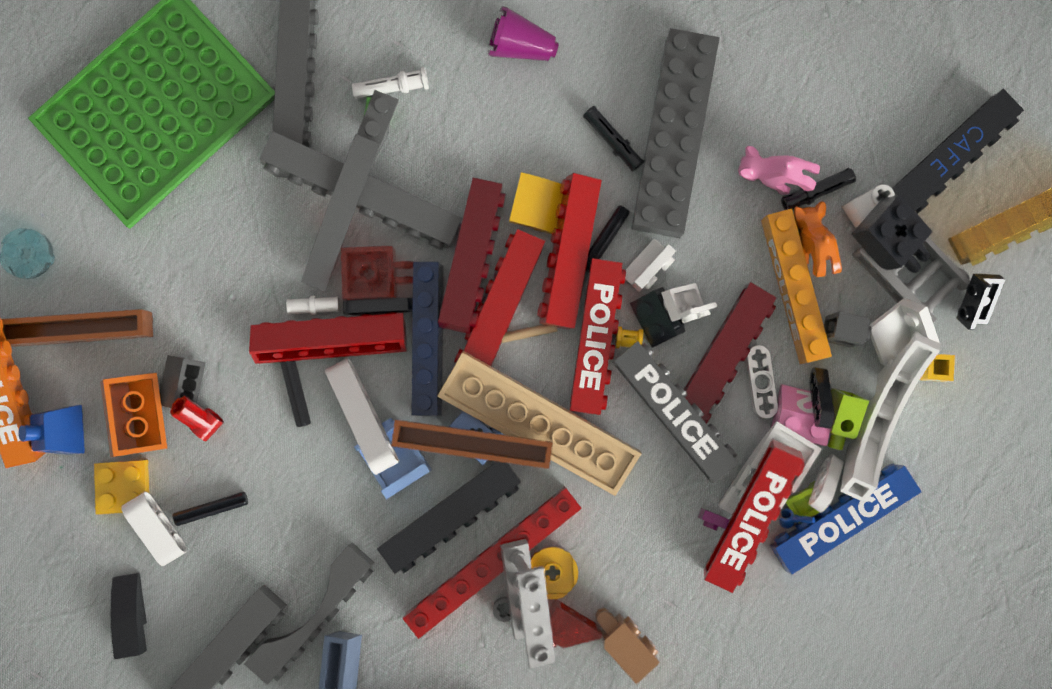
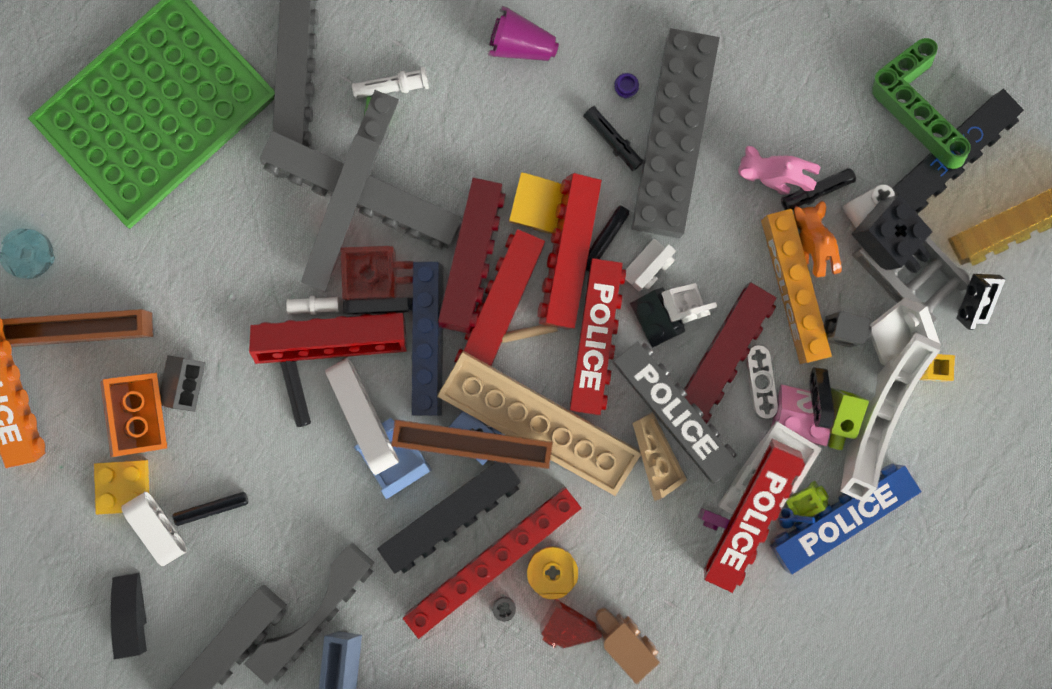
blue torso [18,405,85,455] -> none
red piece [170,396,224,442] -> none
light grey fence [500,539,555,669] -> none
yellow bush [615,326,643,349] -> none
white beam [808,454,844,513] -> none
none -> dark purple plate [614,73,639,98]
none -> tan wing [632,412,687,501]
none -> bright green beam [872,38,971,169]

